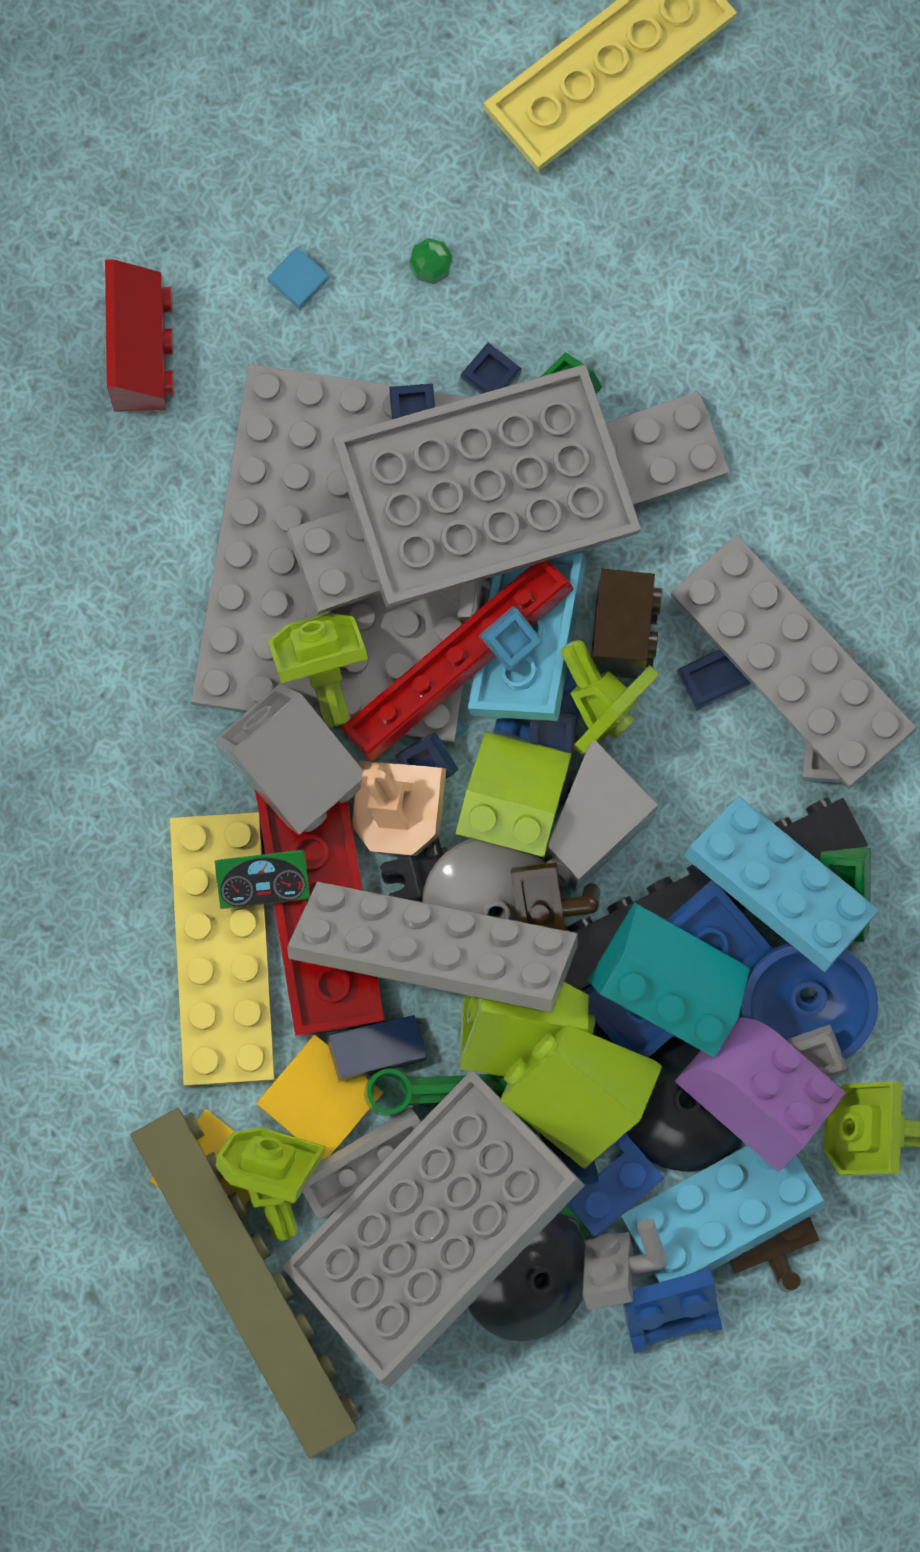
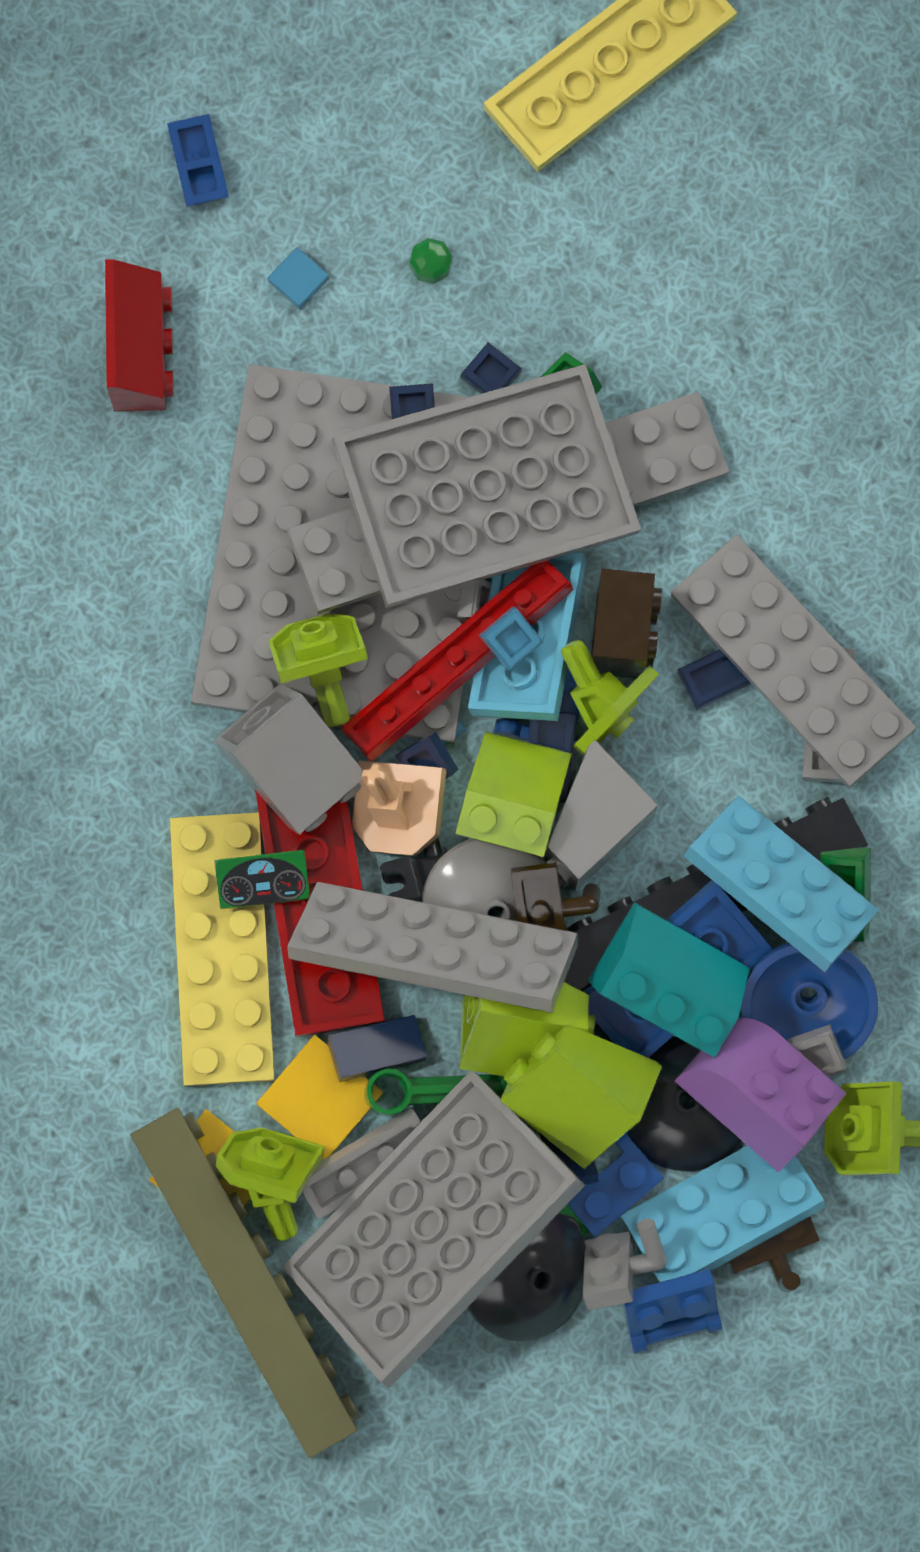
none -> blue slope [167,114,229,207]

